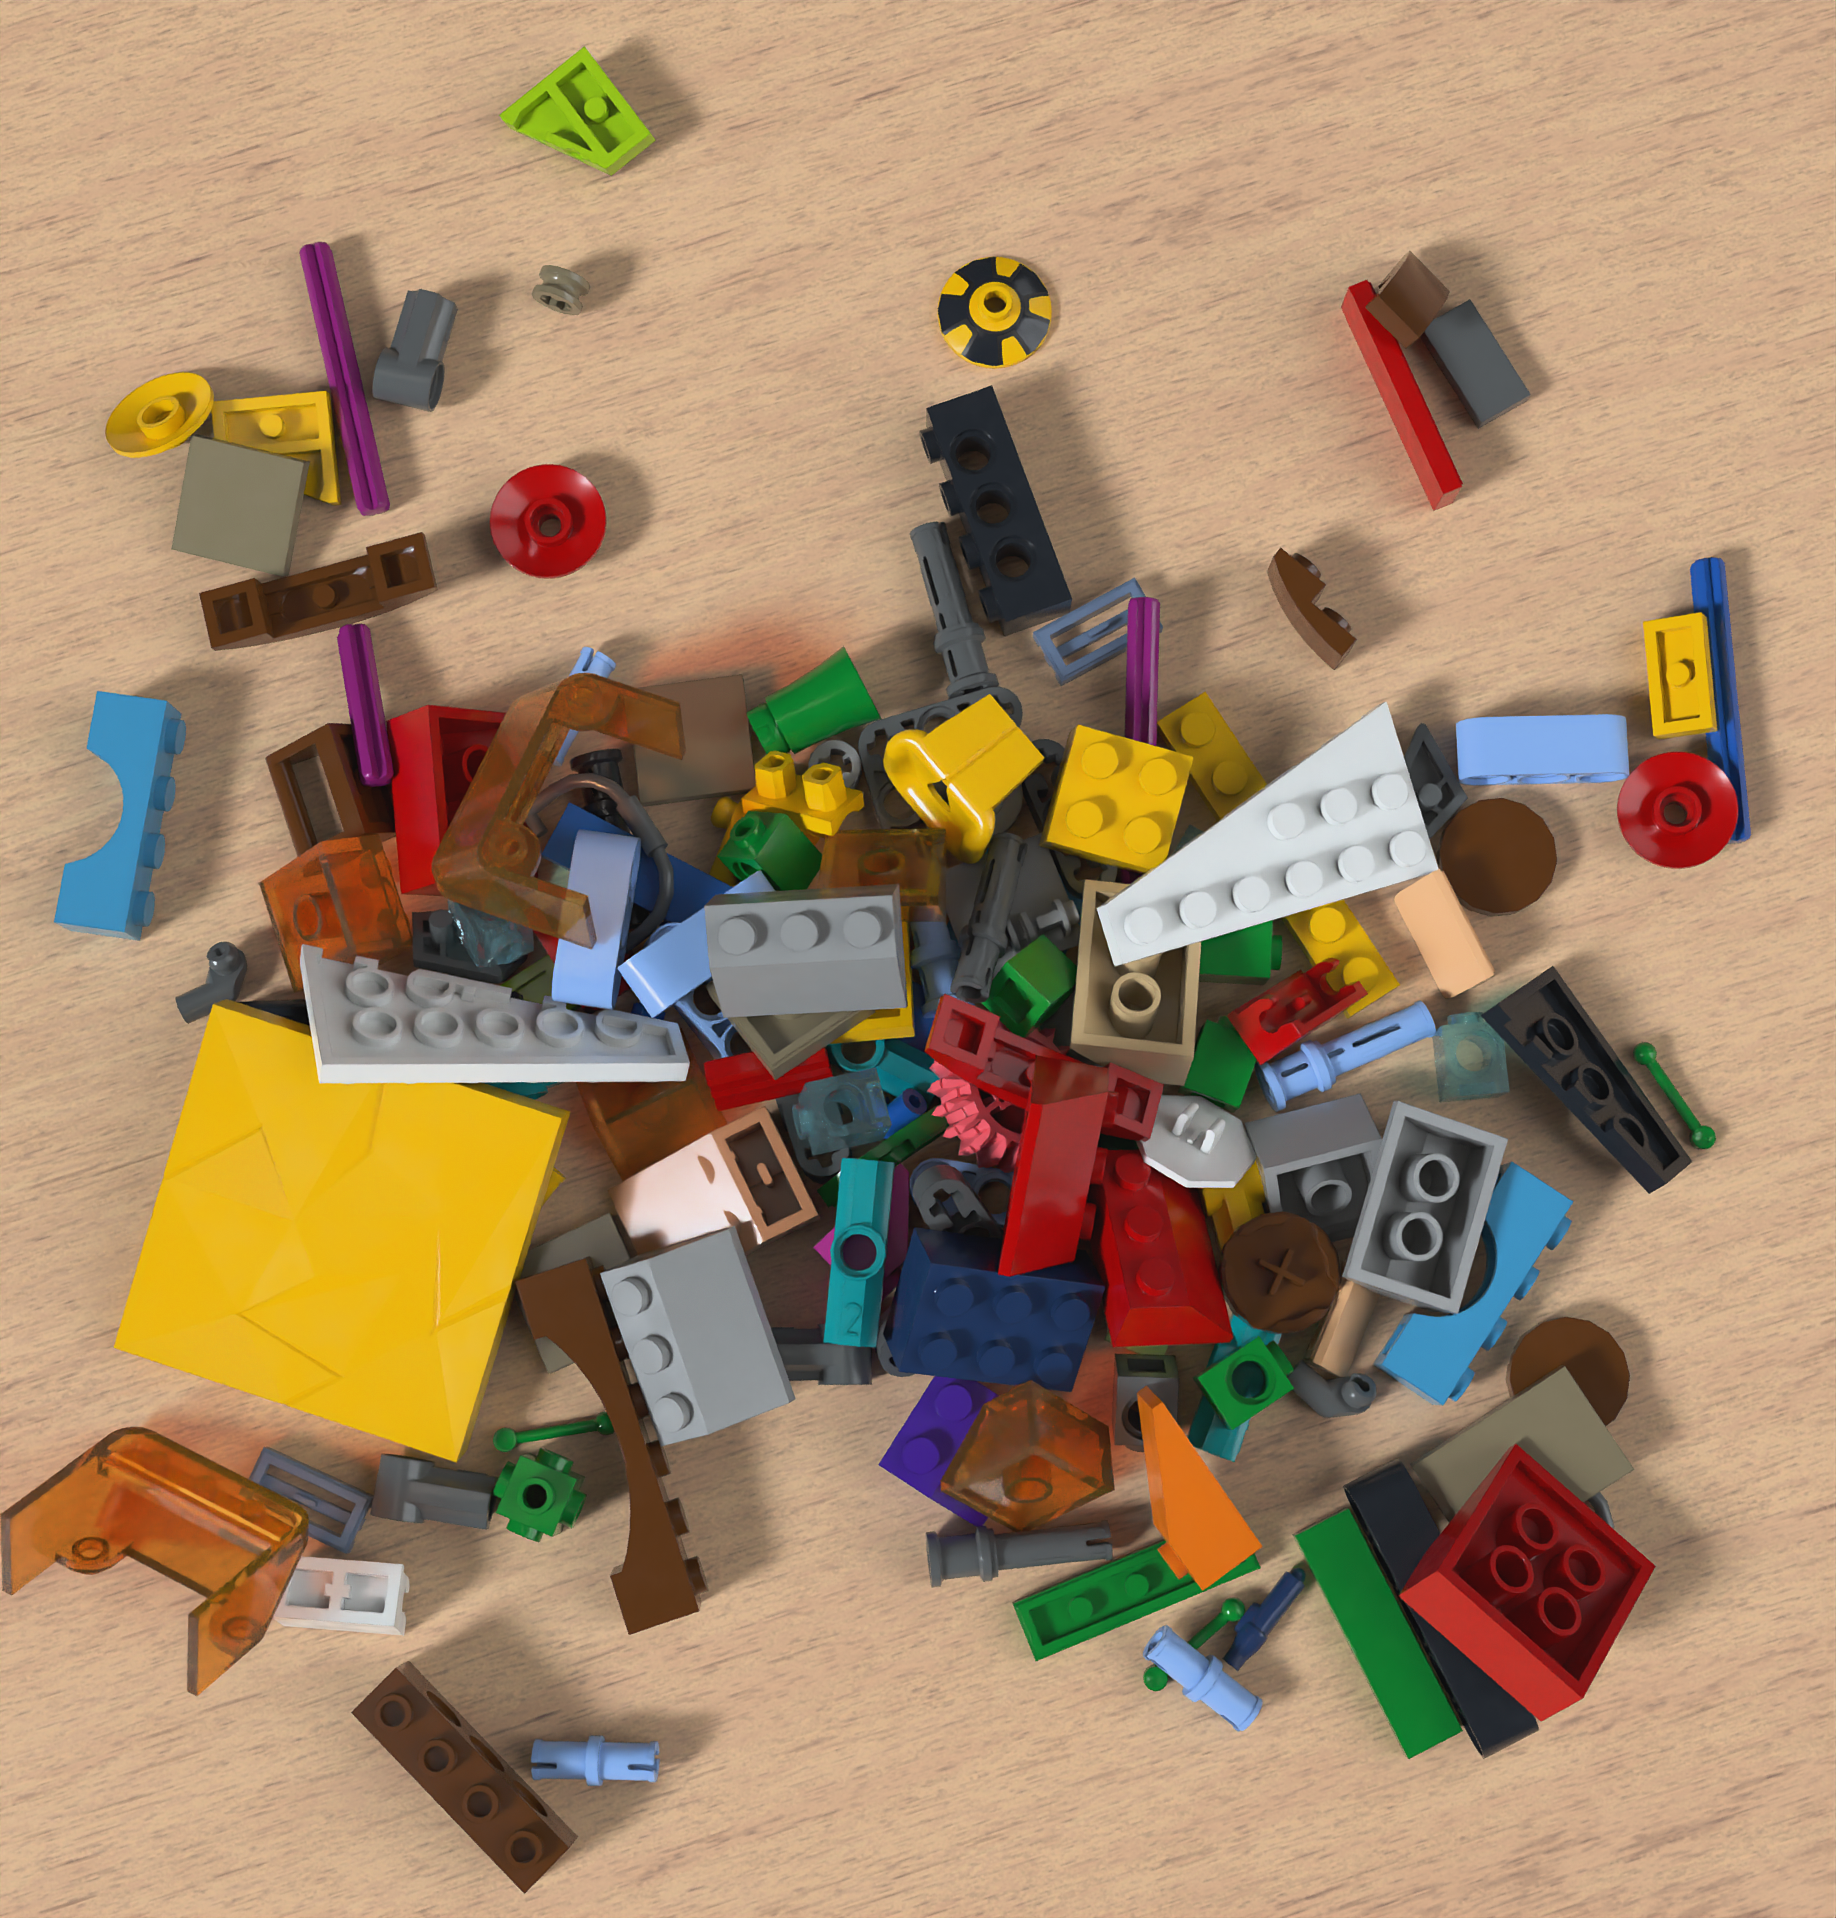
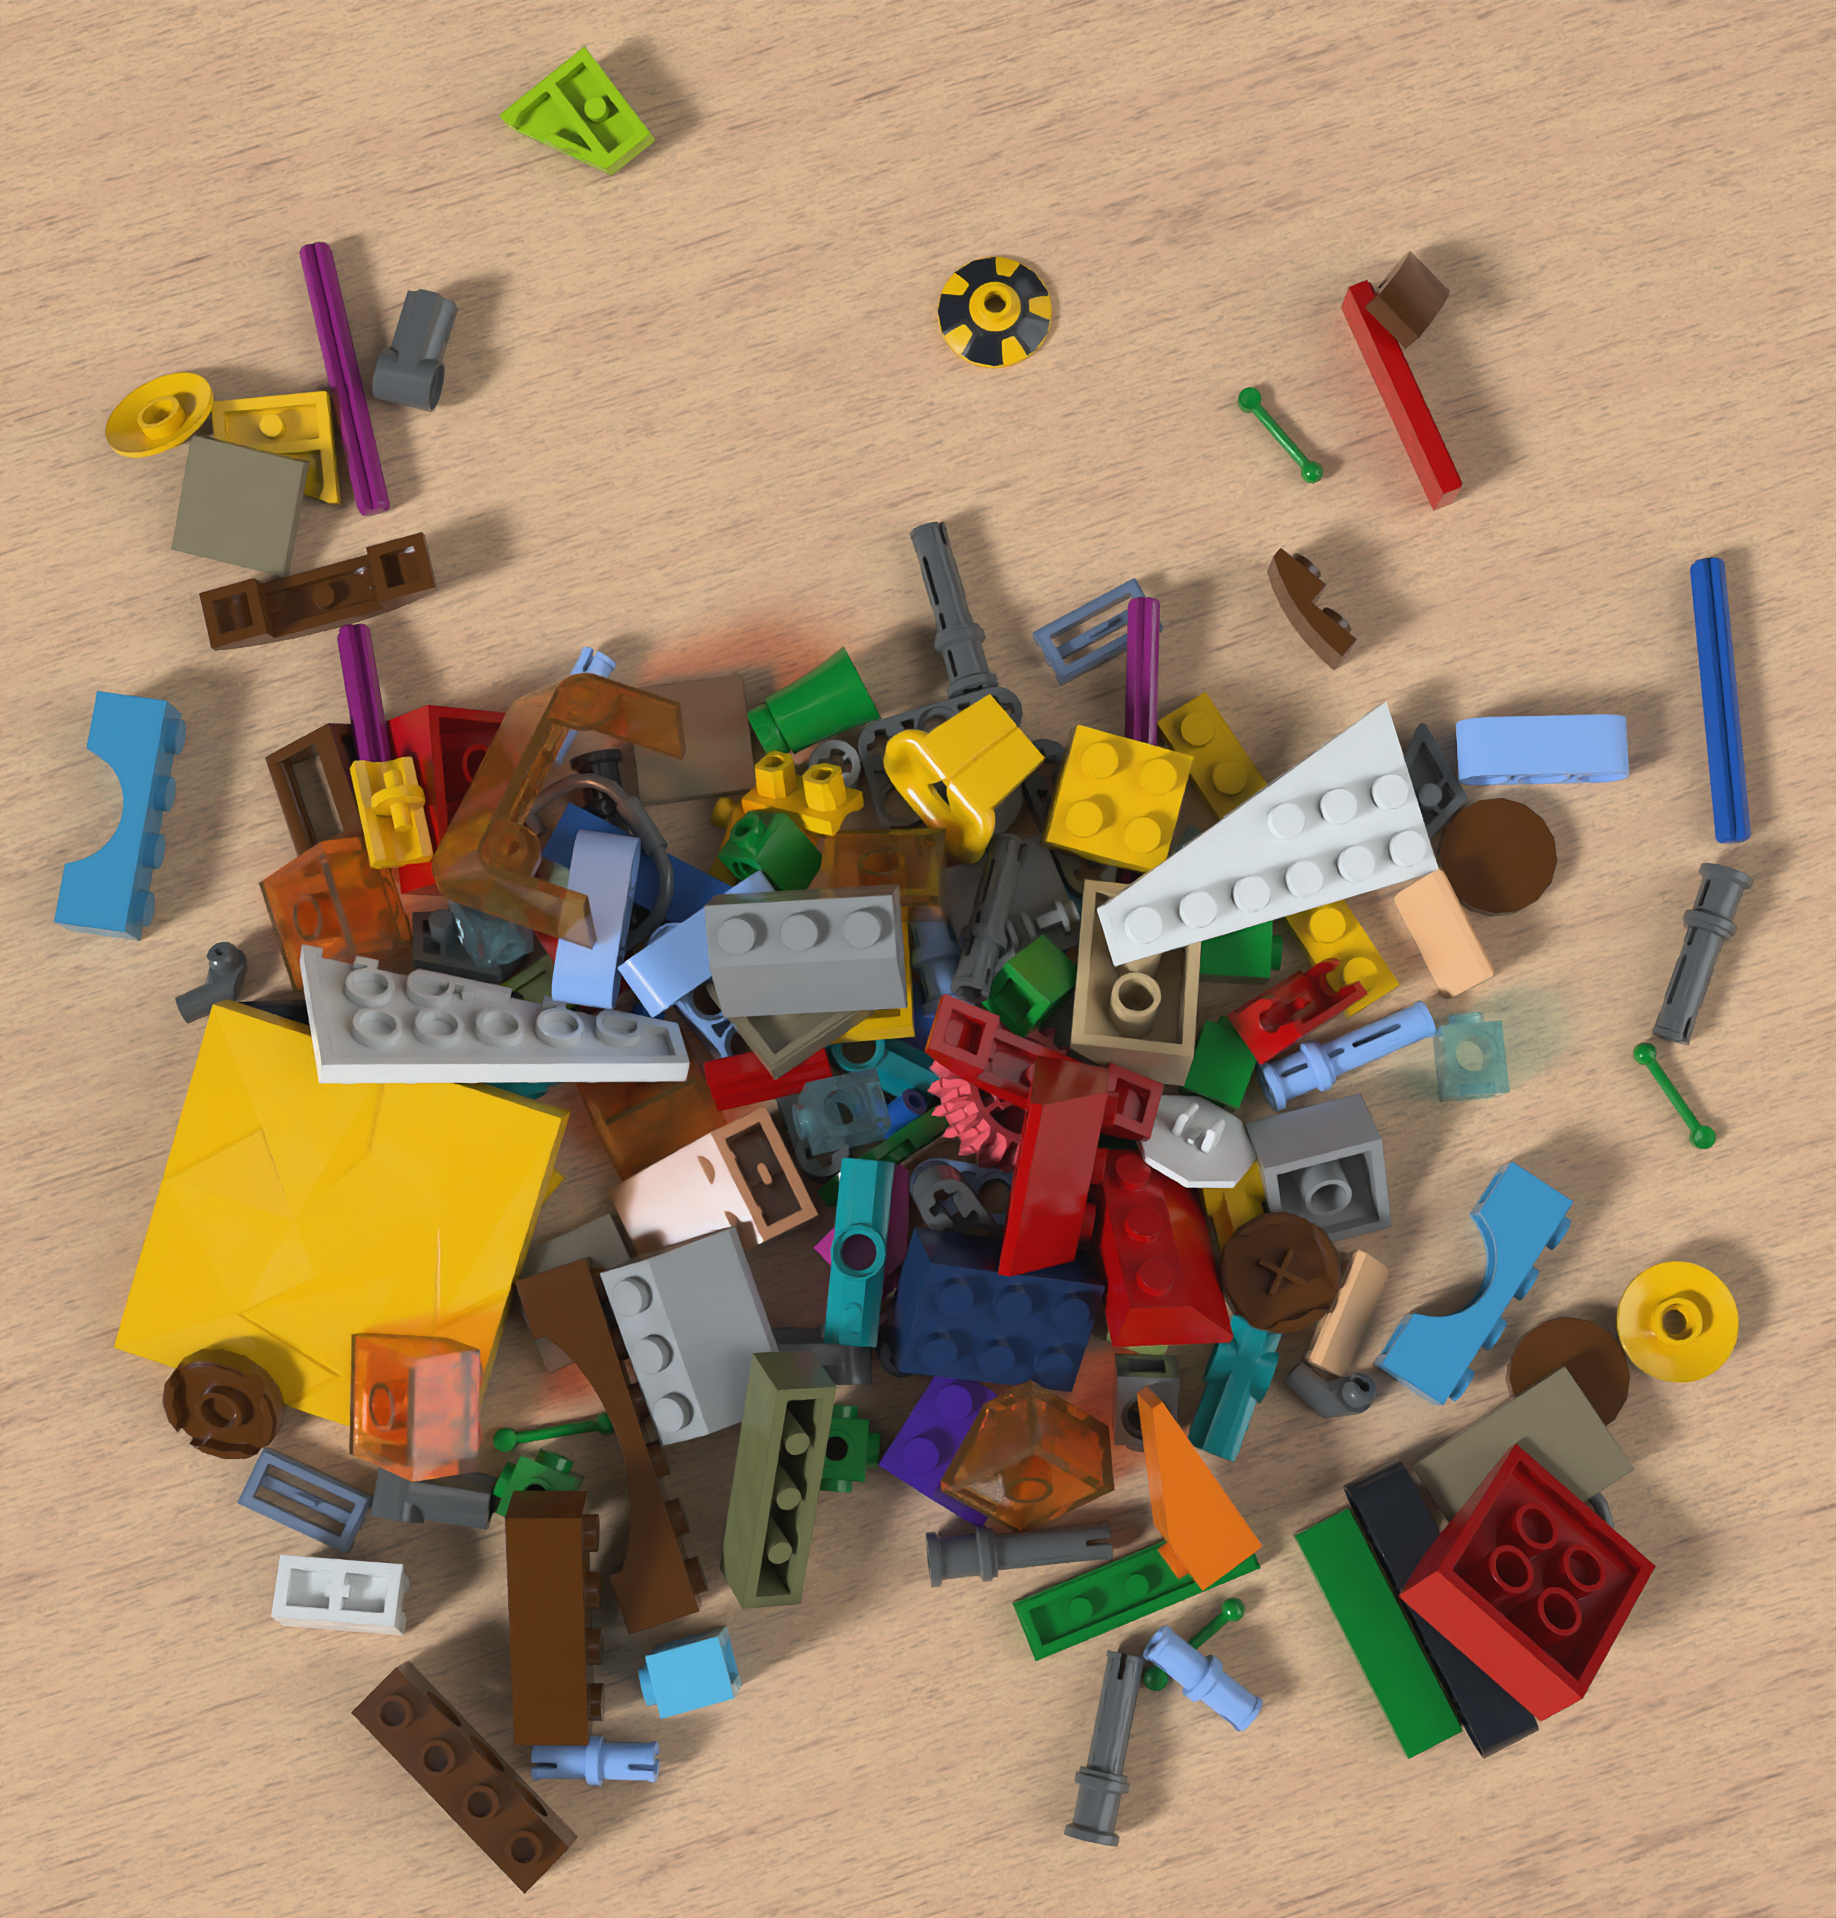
clear orange windscreen [0,1427,309,1696] -> none
red dish [490,464,607,579] -> none
dark tan bush [532,265,590,315] -> none
black brick [919,385,1072,637] -> none
green brick [1192,1336,1294,1430] -> none
dark blue piece [1222,1567,1306,1671] -> none
light grey slope [1342,1101,1508,1314] -> none
dark grey tile [1420,299,1531,429] -> none
black wing [1481,966,1692,1194] -> none
red dish [1617,752,1738,869] -> none
yellow plate [1643,612,1717,740] -> none
none -> reddish brown tile [162,1349,285,1459]
none -> clear orange slope [349,1332,484,1482]
none -> yellow hips [350,757,434,869]
none -> reddish brown brick [505,1491,605,1745]
none -> medium azure brick [638,1626,742,1719]
none -> olive brick [720,1350,837,1609]
none -> green brick [820,1404,881,1493]
none -> dark grey pin [1064,1650,1146,1847]
none -> green hinge [1238,387,1324,484]
none -> yellow dish [1616,1261,1739,1383]
none -> dark grey pin [1651,863,1753,1045]

